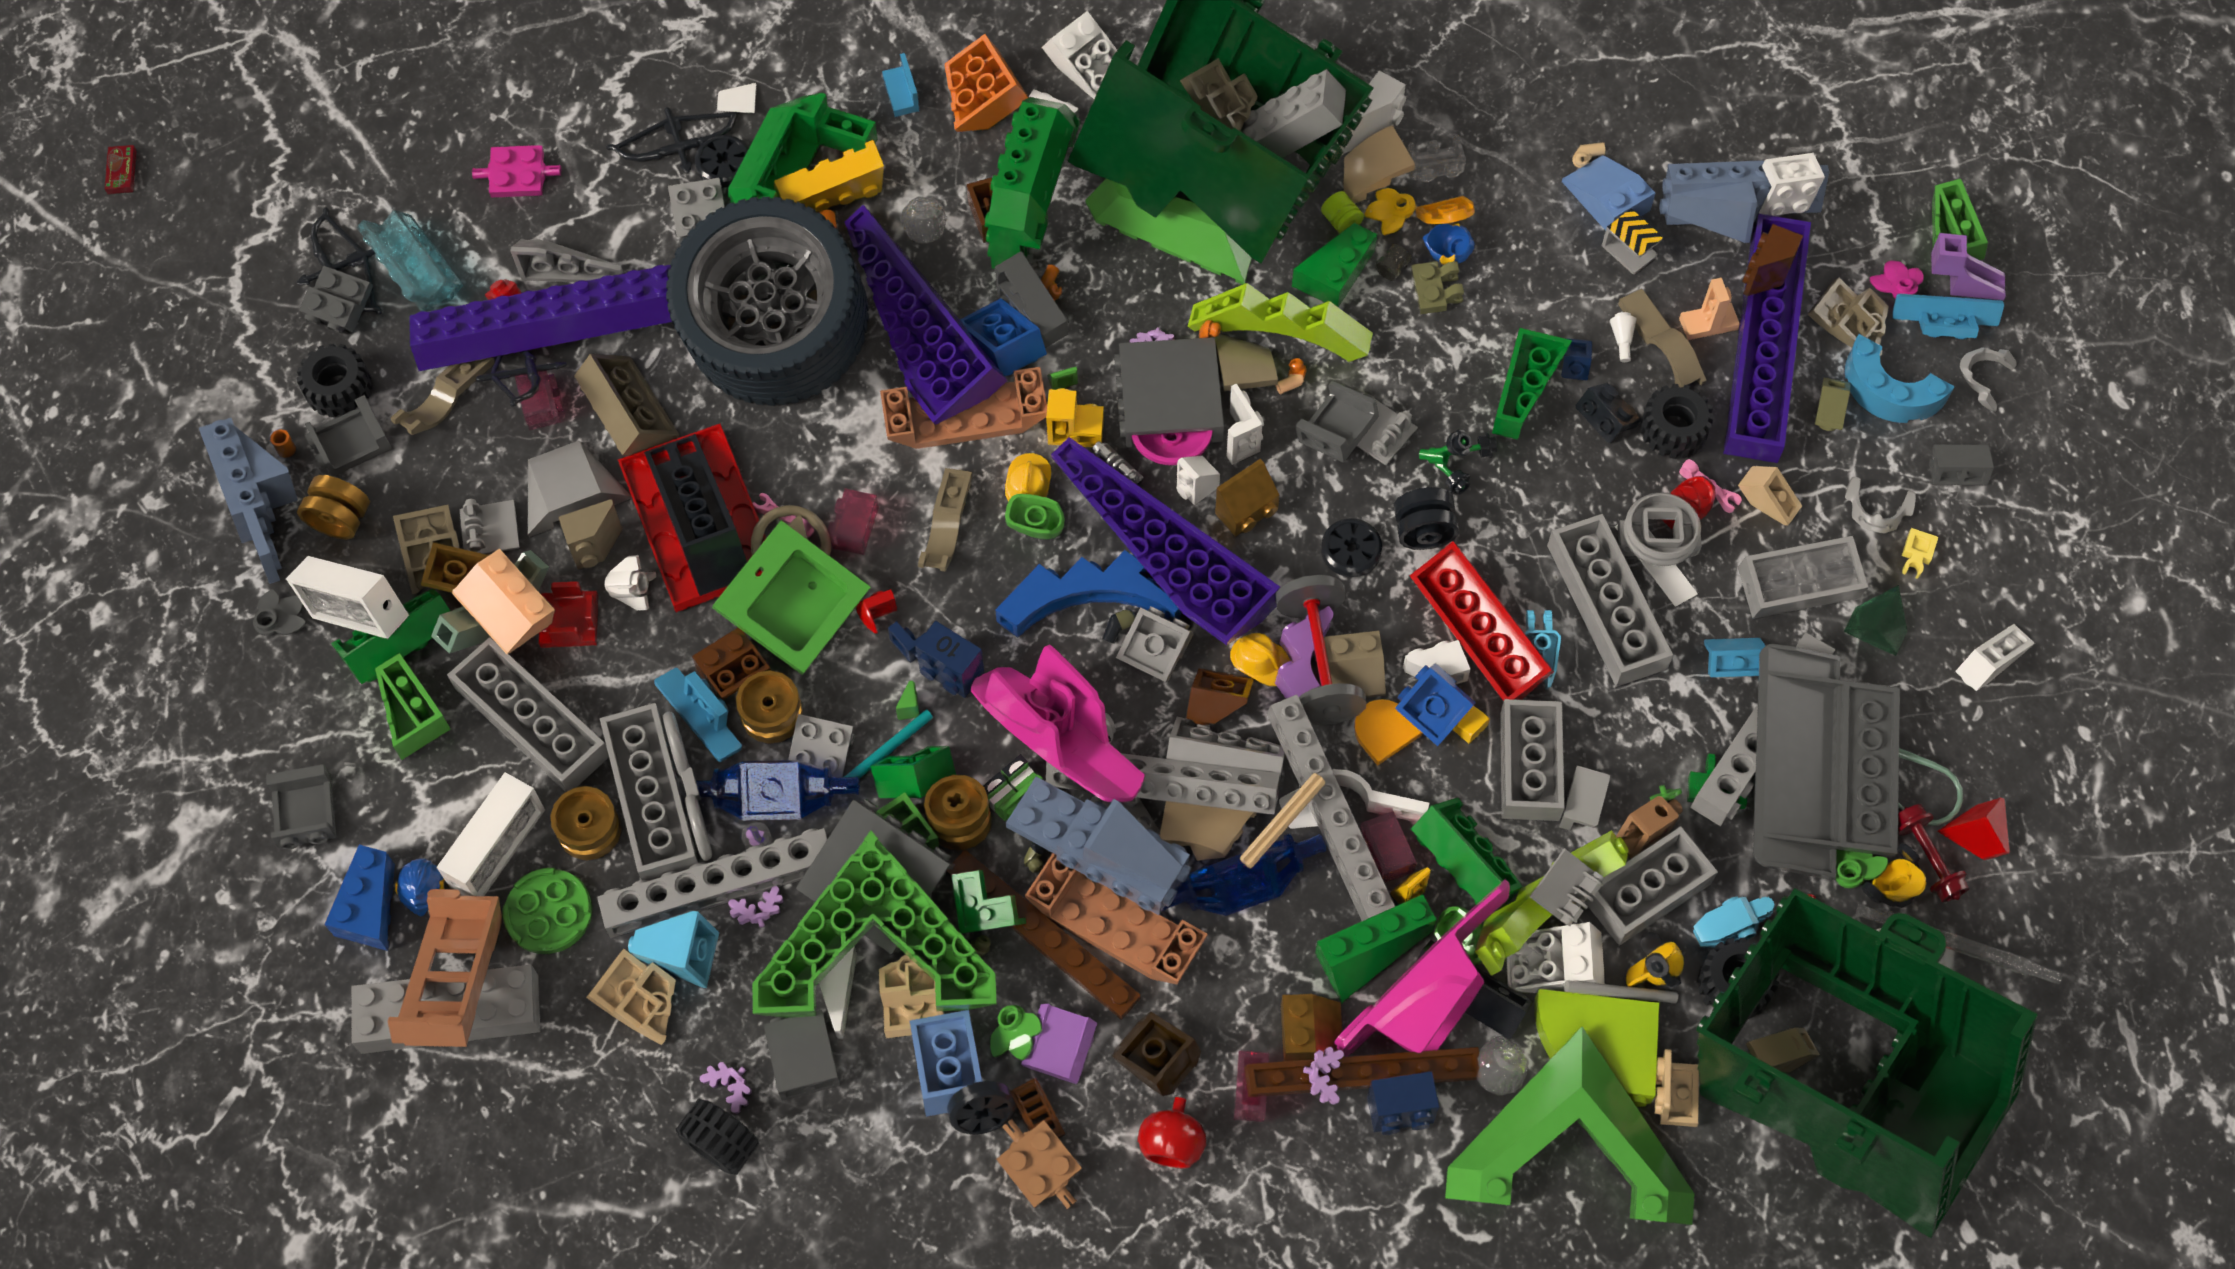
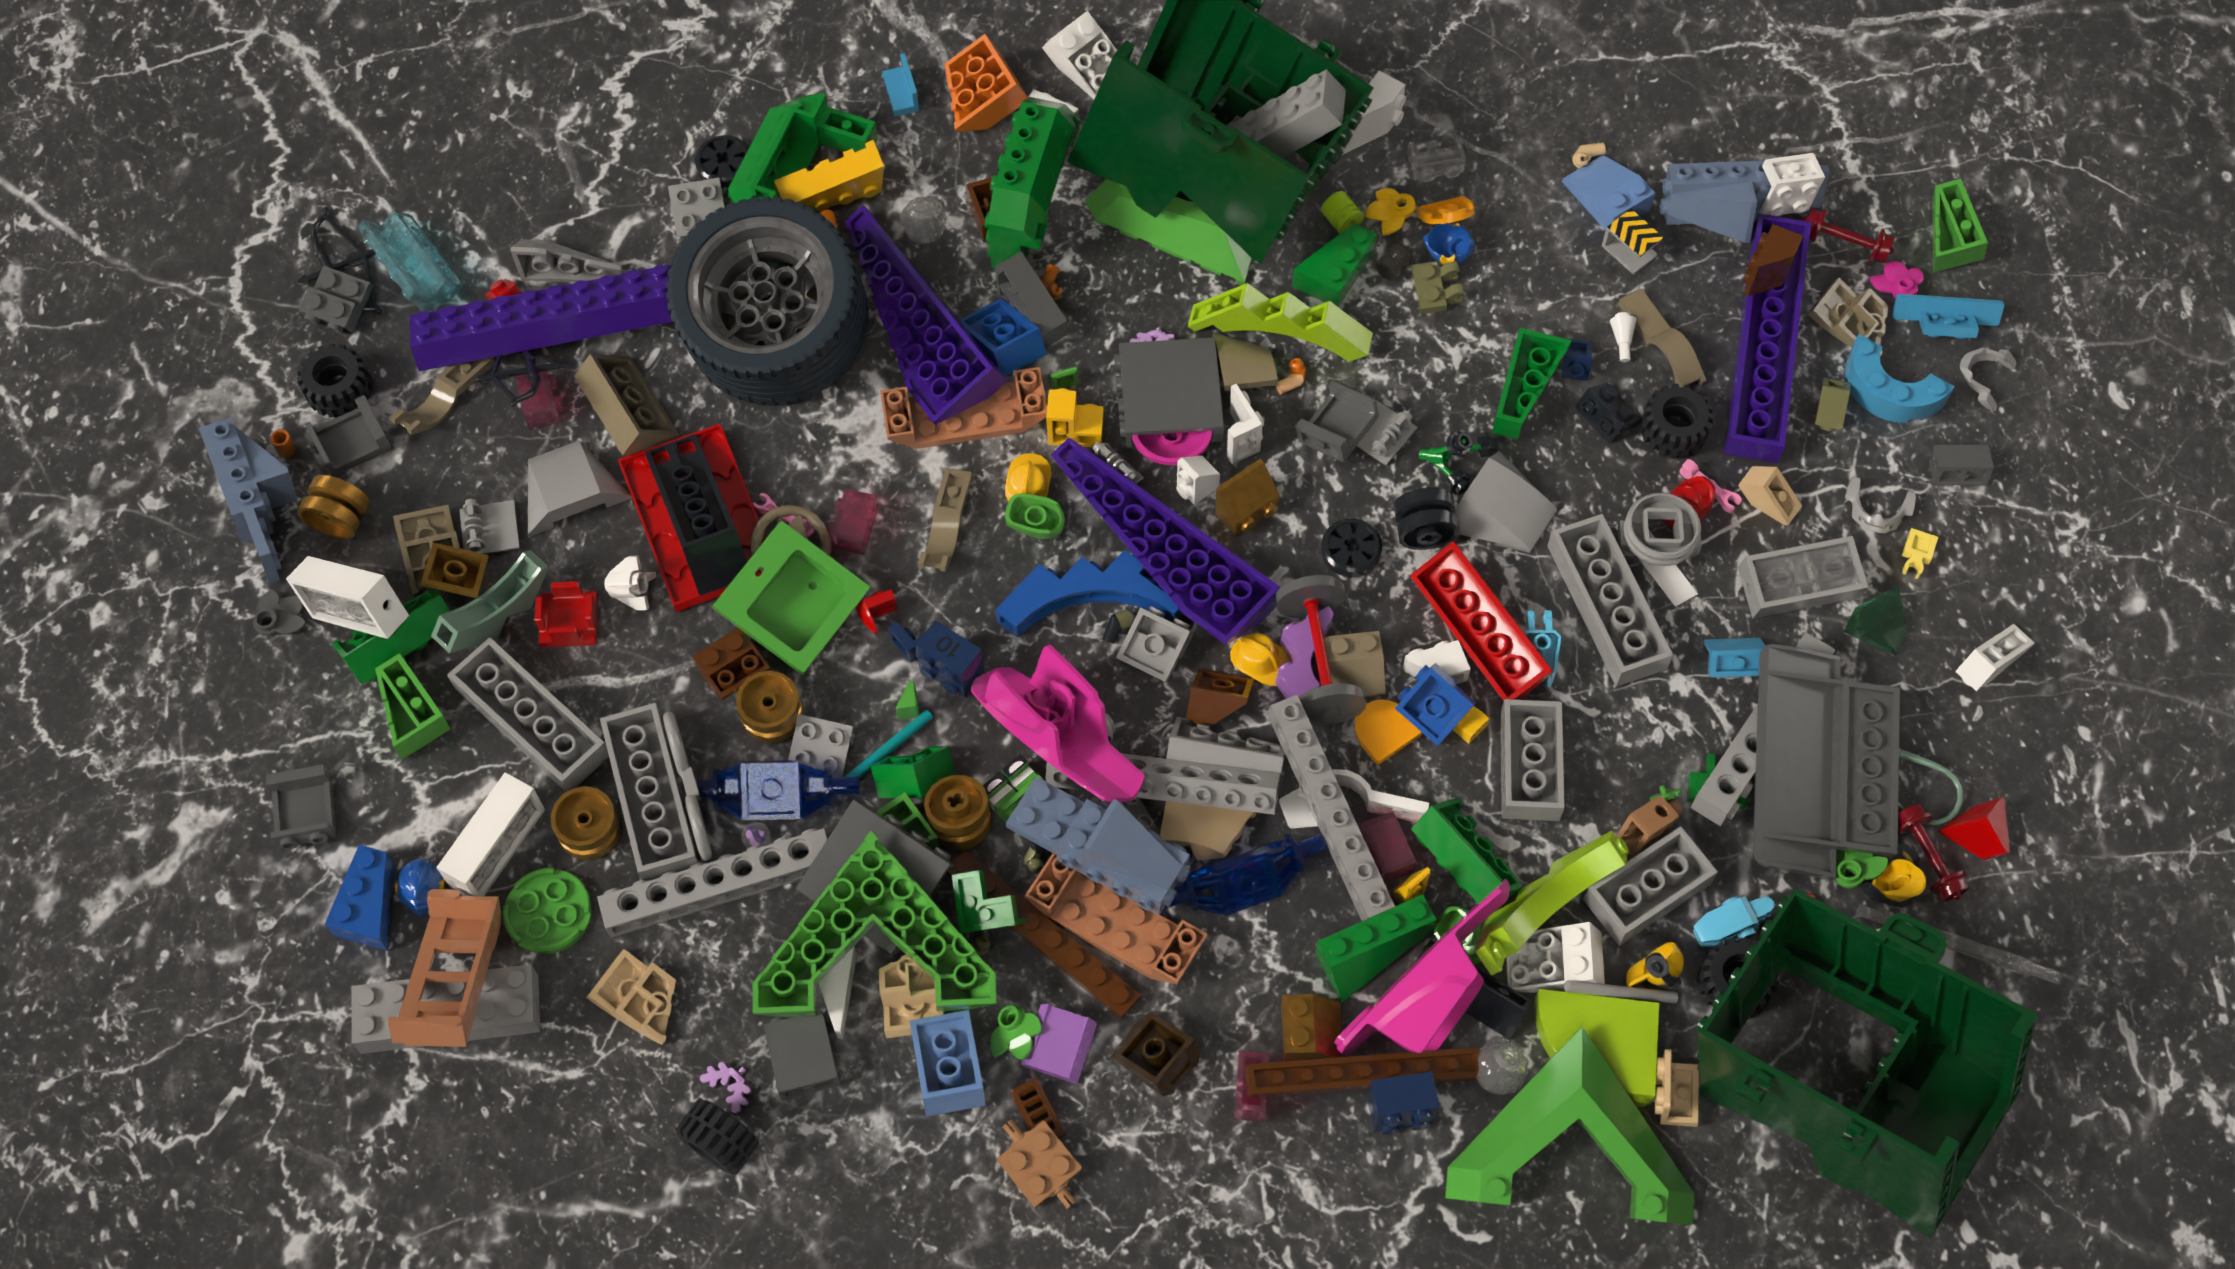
dark red tile [105,145,137,194] -> none
light nougat slope [452,548,555,655] -> none
dark pink plate [472,145,562,198] -> none
dark tan slope [558,499,623,570] -> none
black piece [606,107,740,173] -> none
medium azure slope [628,911,719,988] -> none
dark azure bracket [654,668,742,762] -> none
white sticker [717,83,756,113] -> none
lavender animal [728,886,783,927] -> none
black wheel [947,1081,1015,1135] -> none
red piece [1138,1097,1206,1169] -> none
dark tan slope [1180,58,1258,132] -> none
orange arm [1199,320,1221,338] -> none
tan axle [1240,773,1325,868] -> none
lavender animal [1303,1047,1344,1105] -> none
tan slope [1343,125,1415,203] -> none
light grey hinge [1530,848,1605,926] -> none
light grey panel [1559,766,1610,830] -> none
light nougat bracket [1679,278,1740,340] -> none
tan slope [1746,1027,1820,1072] -> none
medium lavender arch [1931,233,2006,300] -> none
none -> light grey wedge [1454,451,1557,553]
none -> dark red piece [1802,208,1895,263]

